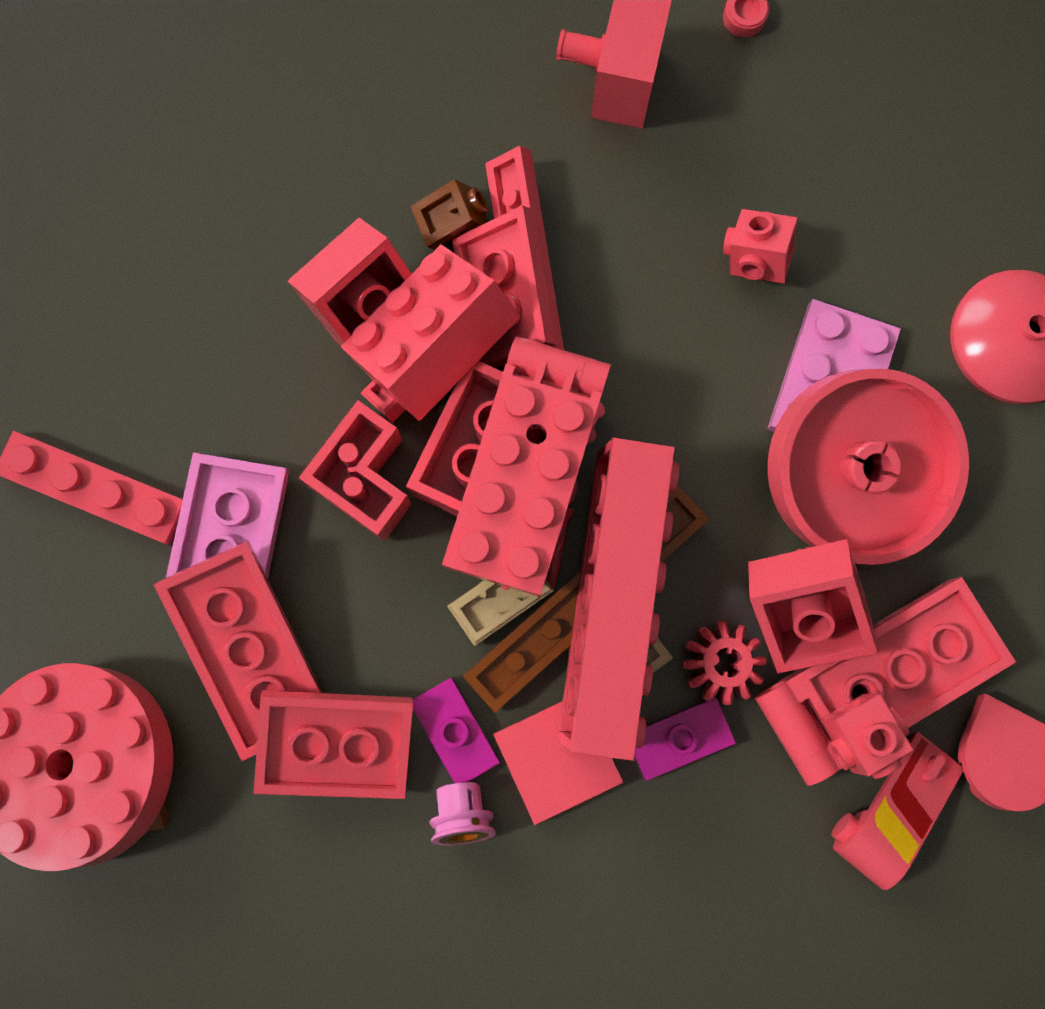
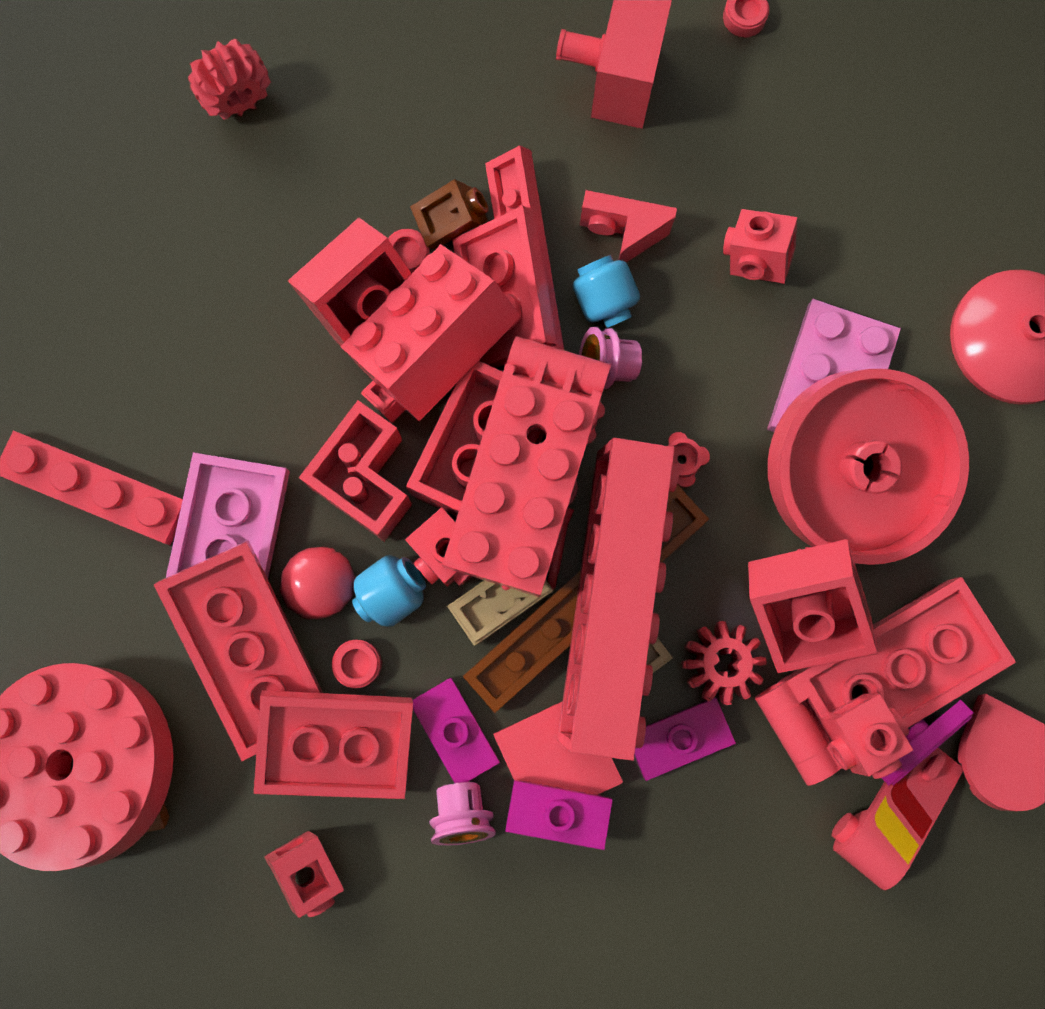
none -> coral gear [188,39,271,120]
none -> coral brick [264,831,344,918]
none -> coral hair [280,547,356,620]
none -> coral tile [332,640,382,688]
none -> medium azure head [352,555,426,627]
none -> coral tile [388,229,431,273]
none -> coral brick [405,507,472,587]
none -> dark pink plate [505,779,613,850]
none -> medium azure head [573,255,640,328]
none -> bright pink piece [579,327,642,389]
none -> coral slope [580,190,677,263]
none -> coral plate [668,432,710,488]
none -> dark pink plate [882,699,973,786]

